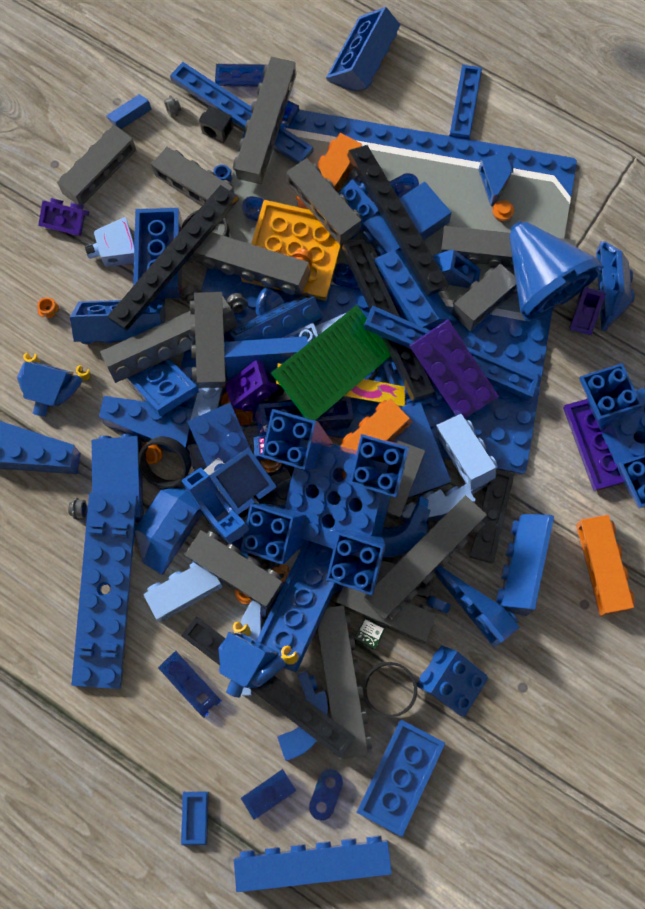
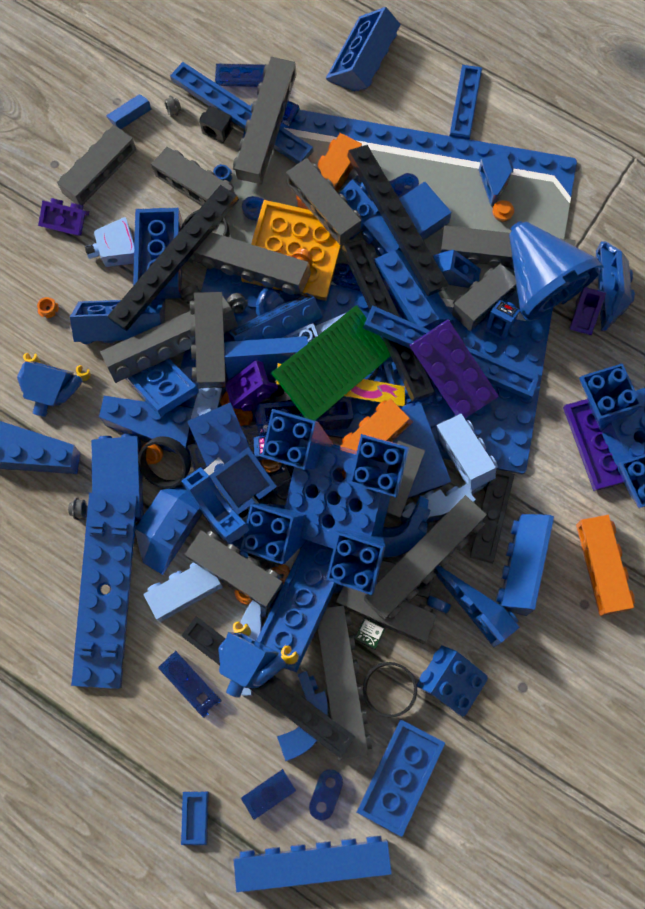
none -> blue slope [485,300,520,340]

